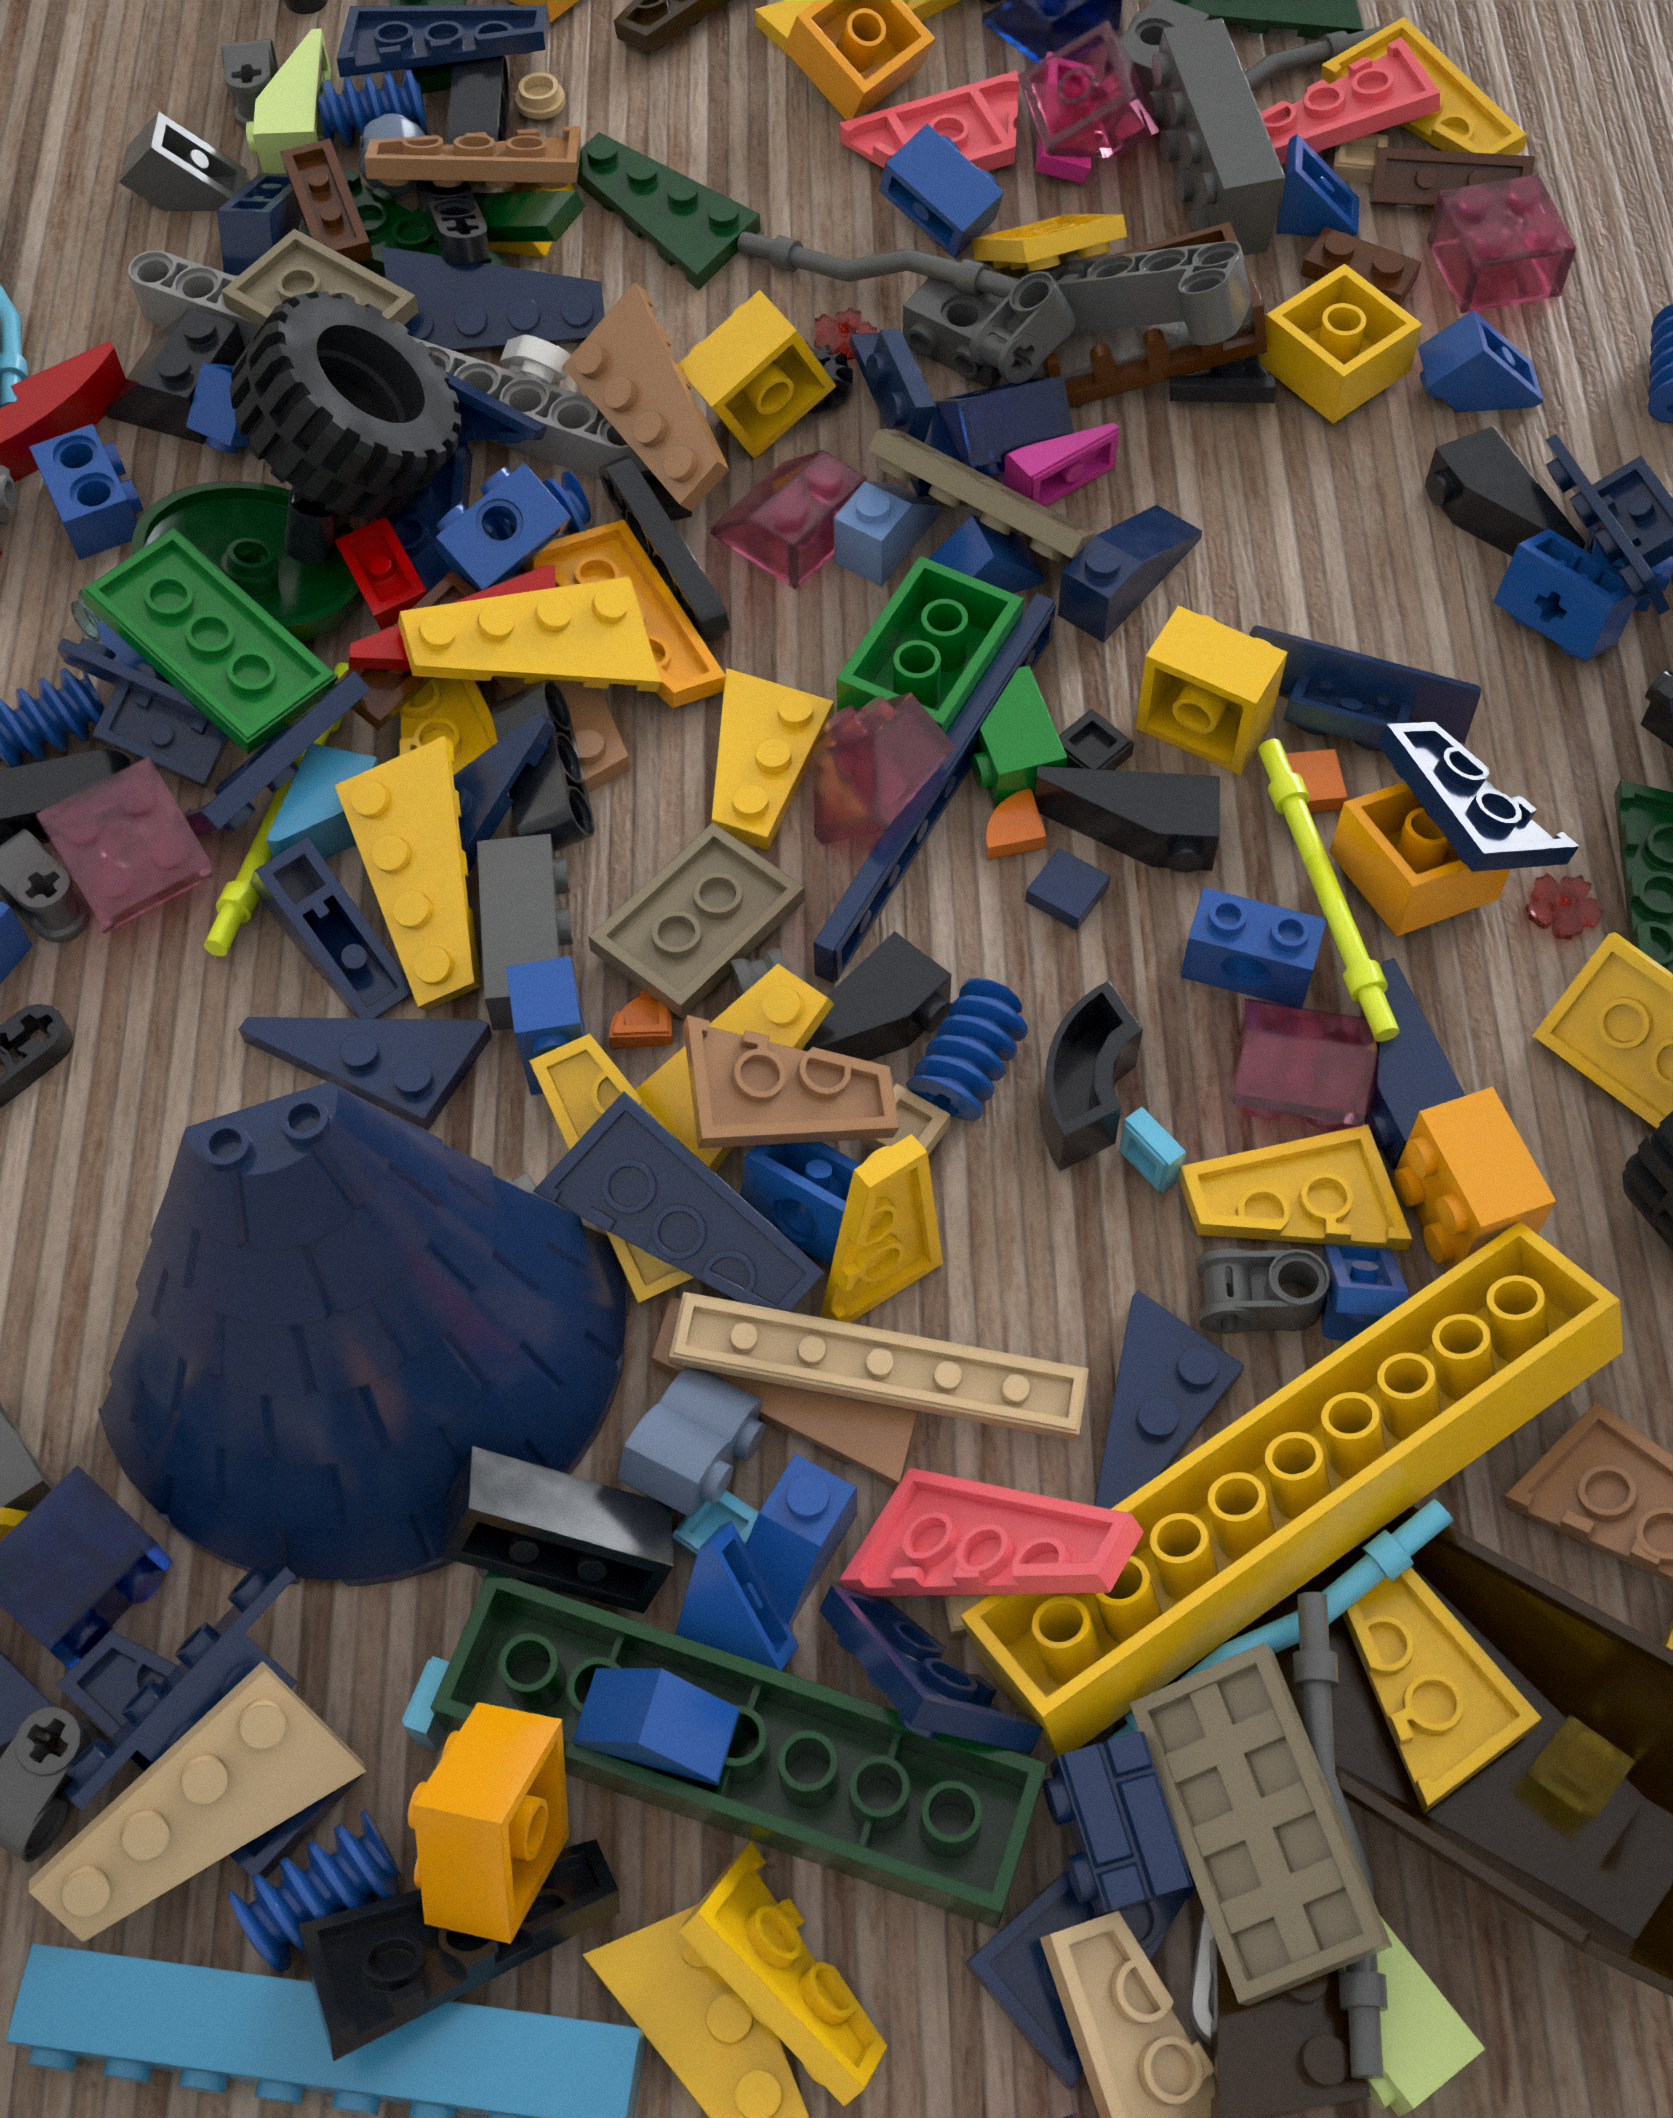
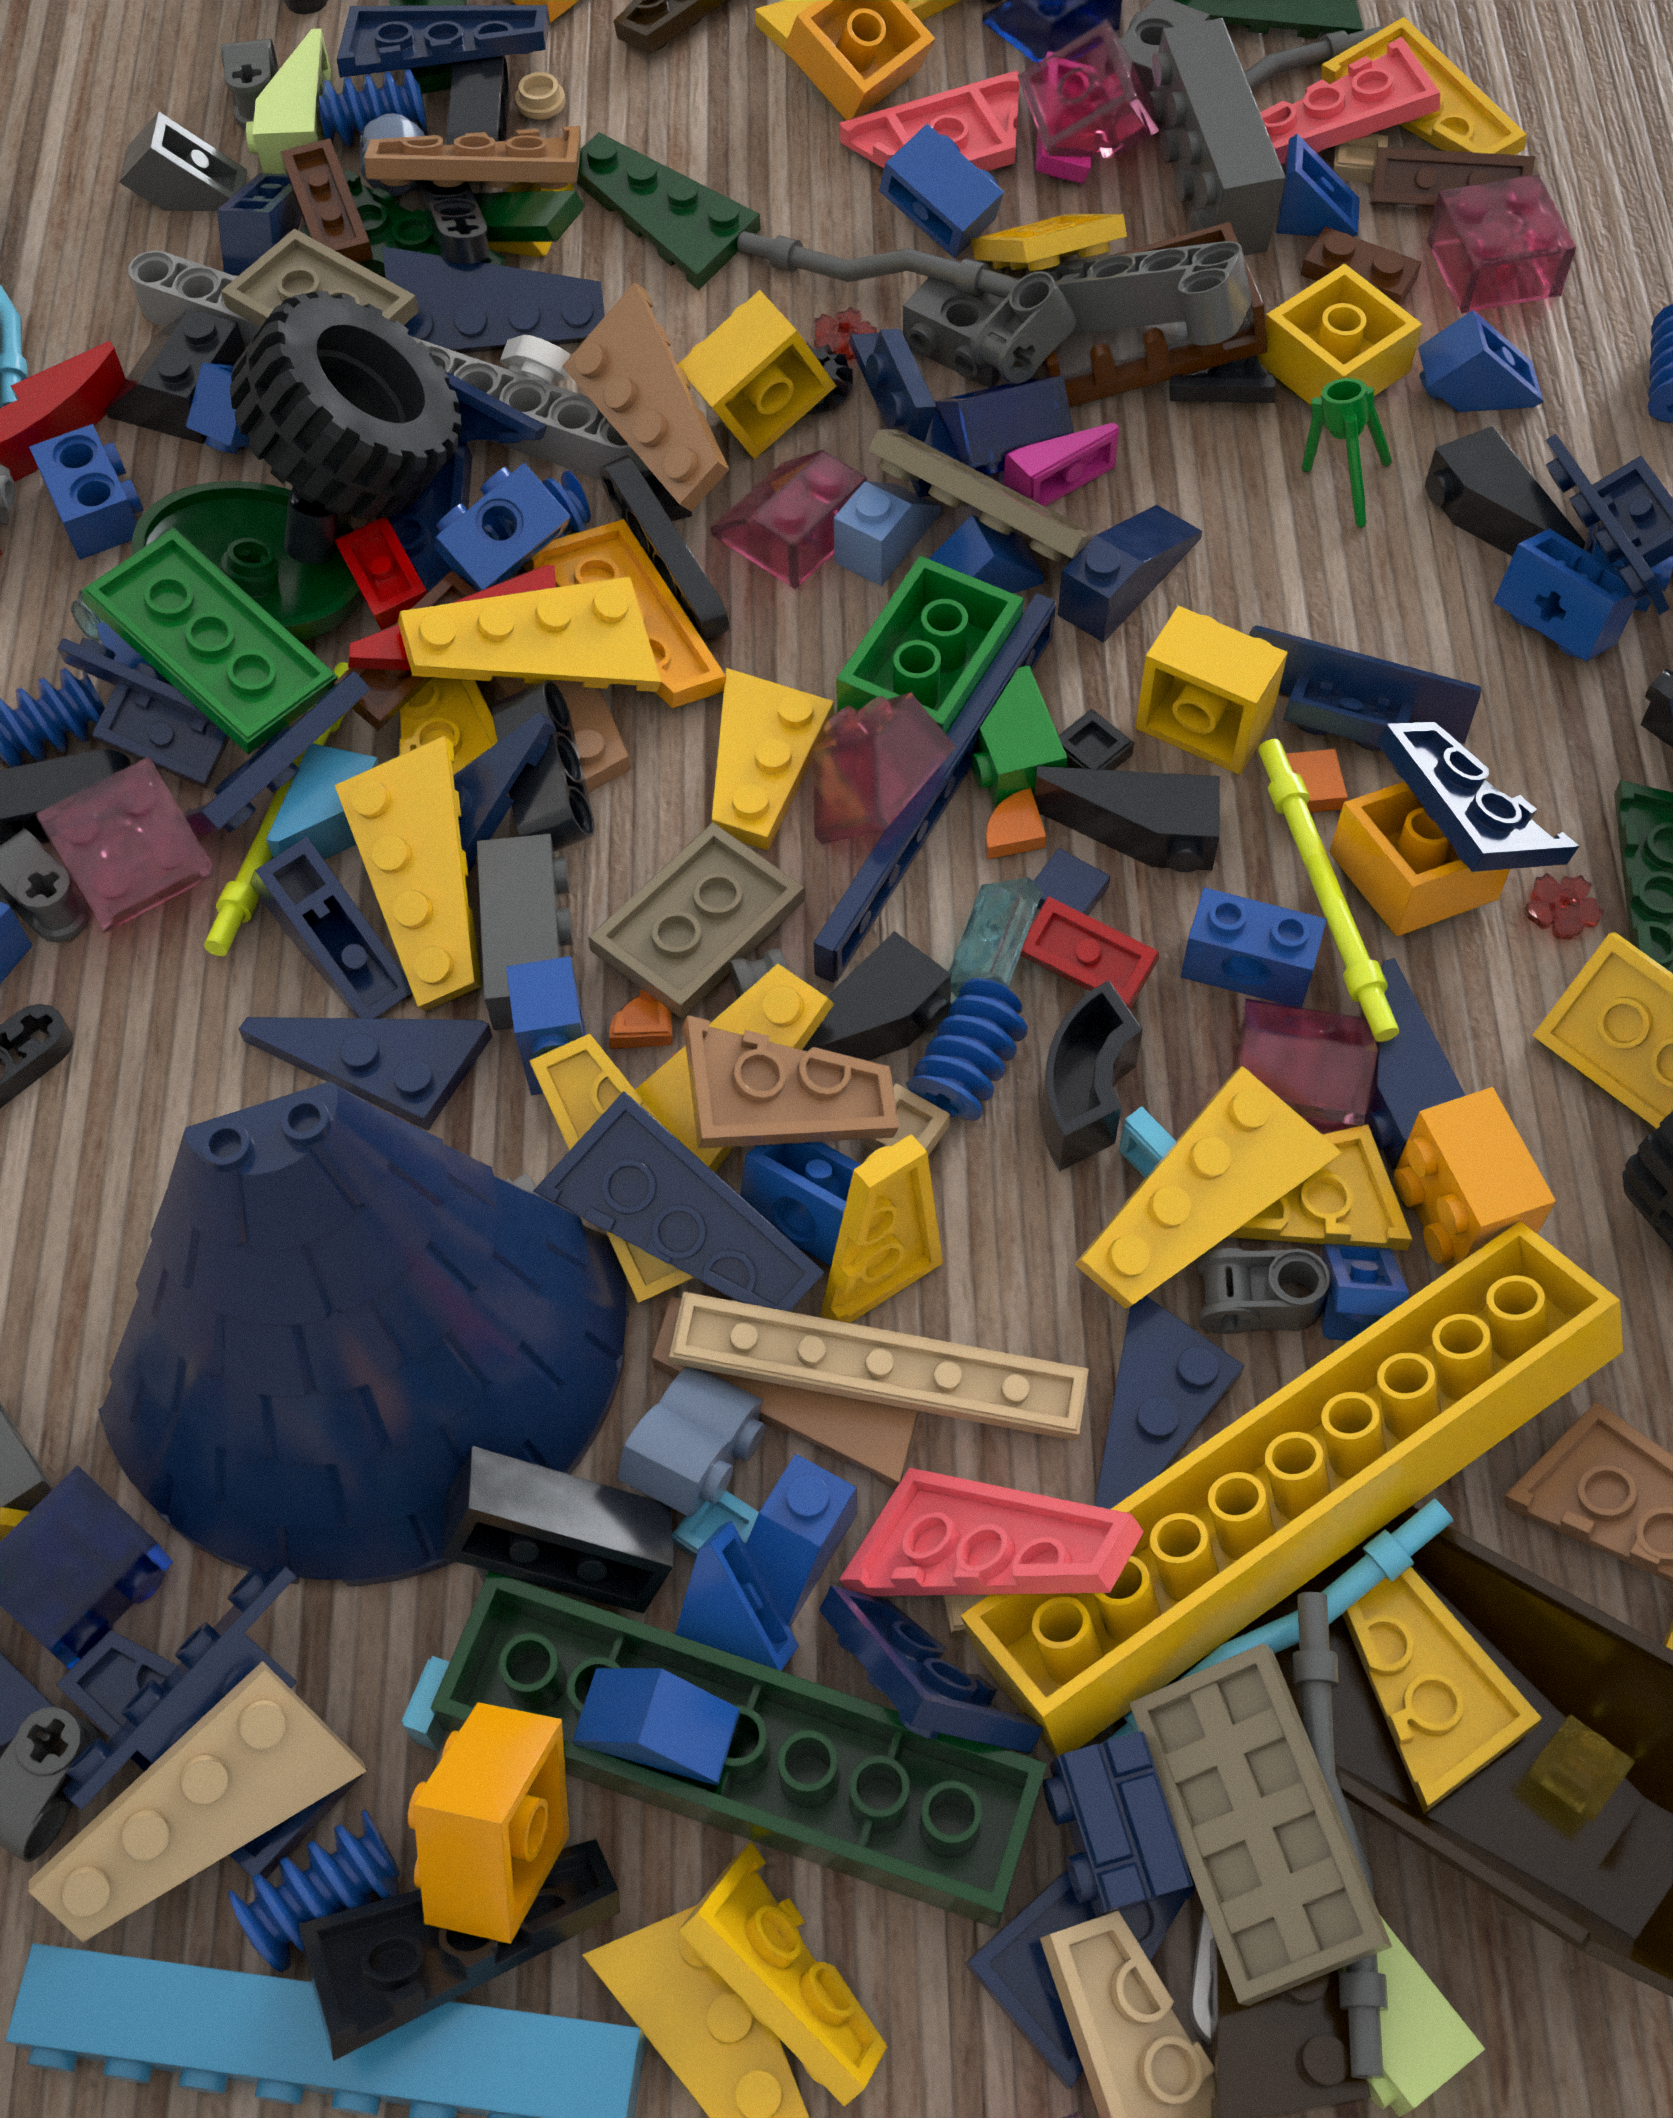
none -> clear light blue plate [949,877,1043,998]
none -> red plate [1018,896,1159,1010]
none -> yellow wing [1074,1066,1343,1309]
none -> green plant [1302,378,1392,528]

